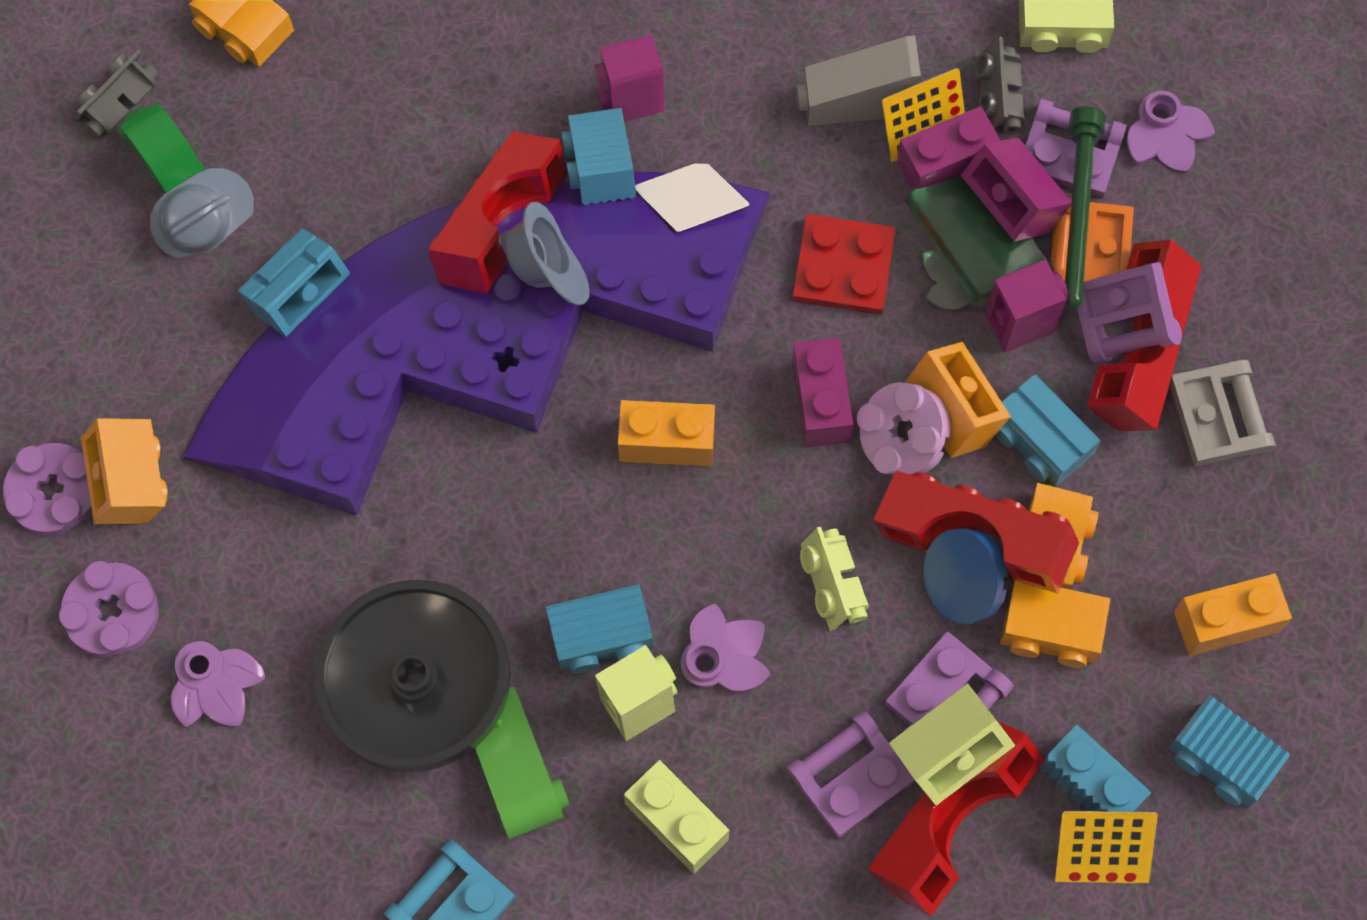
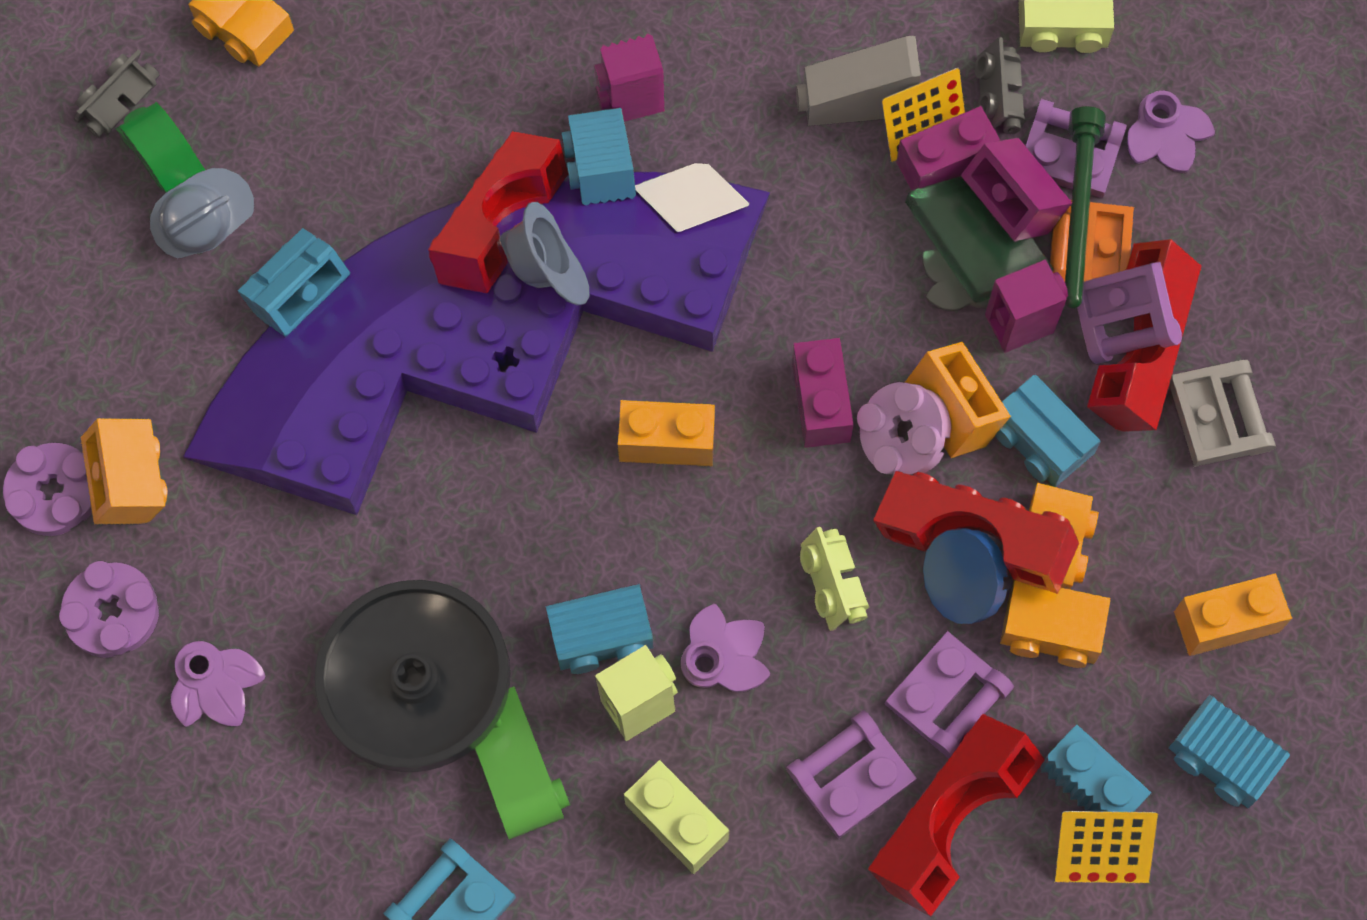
red plate [792,214,896,315] -> none
yellowish green brick [889,683,1015,805] -> none

